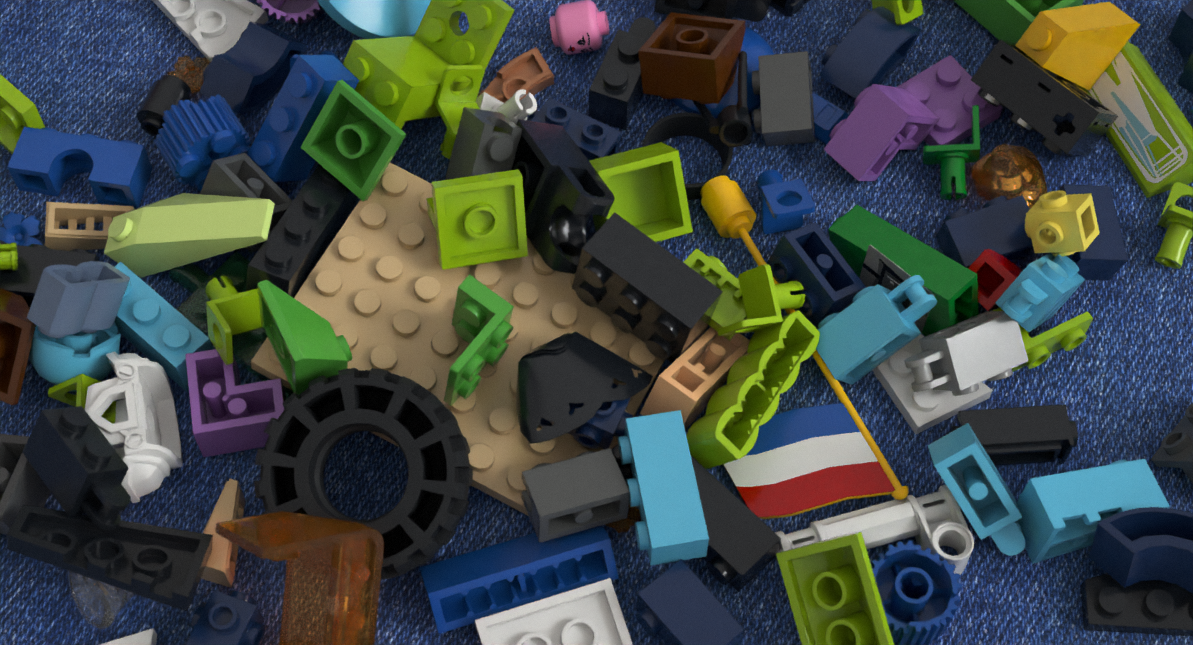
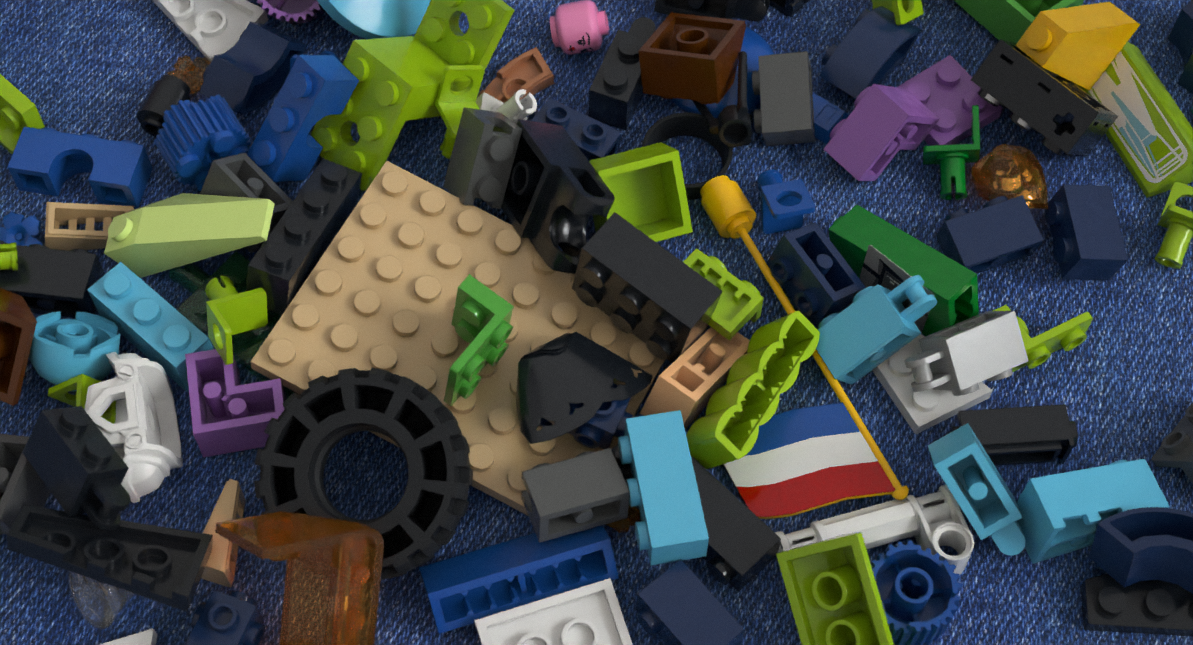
sand blue brick [27,261,130,338] -> none
bright green slope [257,280,352,394] -> none
bright green slope [300,80,407,201] -> none
lime bracket [426,169,528,270] -> none
lime bracket [717,264,805,336] -> none
red brick [968,249,1023,311] -> none
medium azure brick [995,253,1085,333] -> none
light yellow brick [1025,190,1100,257] -> none

